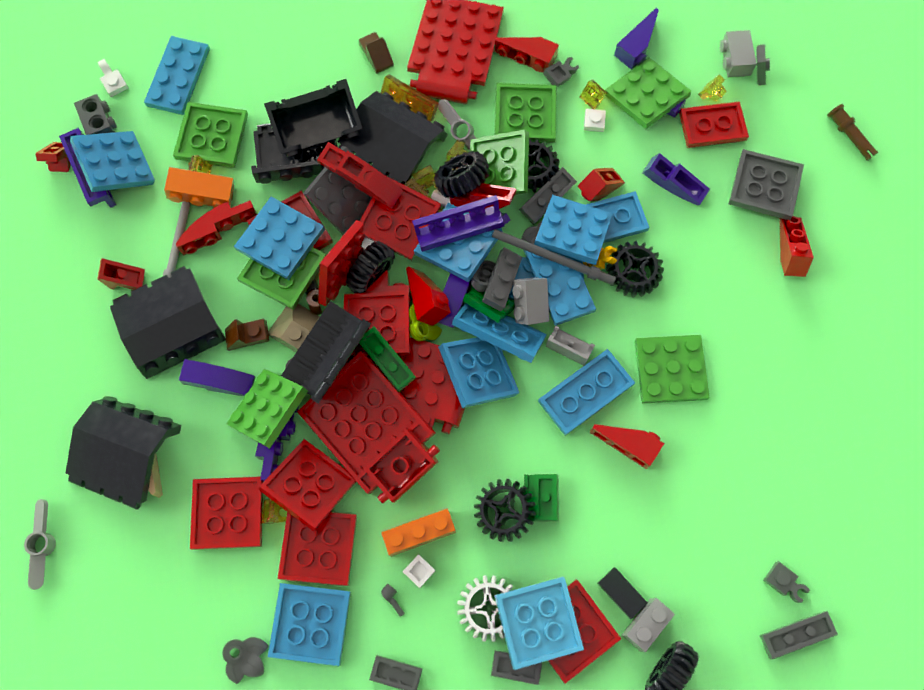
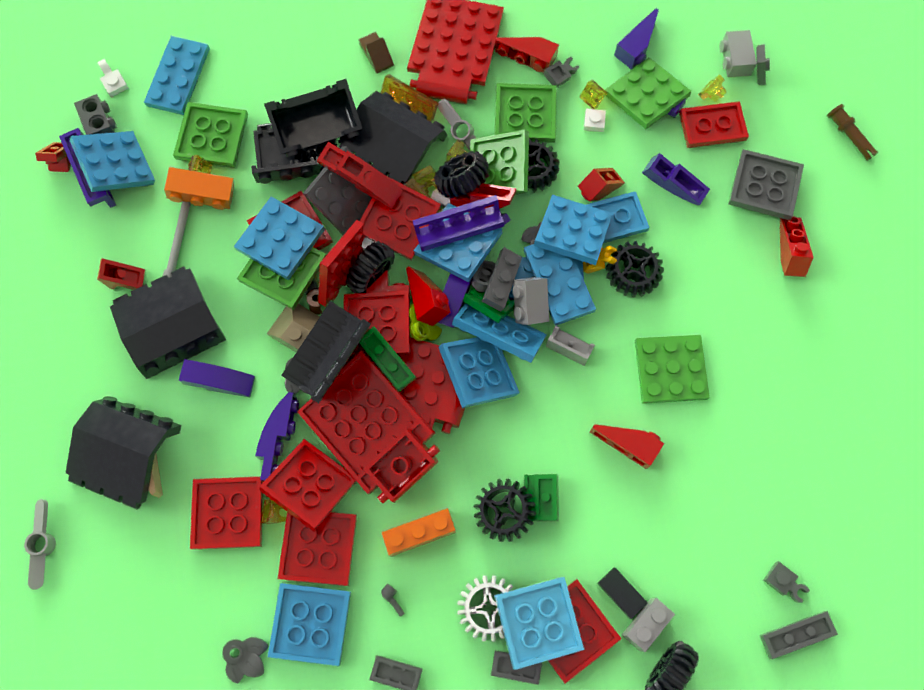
red slope [176,200,257,255] -> none
reddish brown slope [225,318,269,351] -> none
bright green plate [227,369,308,449] -> none
white plate [403,554,436,588] -> none
dark grey bar [492,229,616,285] -> none
dark grey plate [519,167,577,225] -> none
dark azure plate [538,349,635,436] -> none

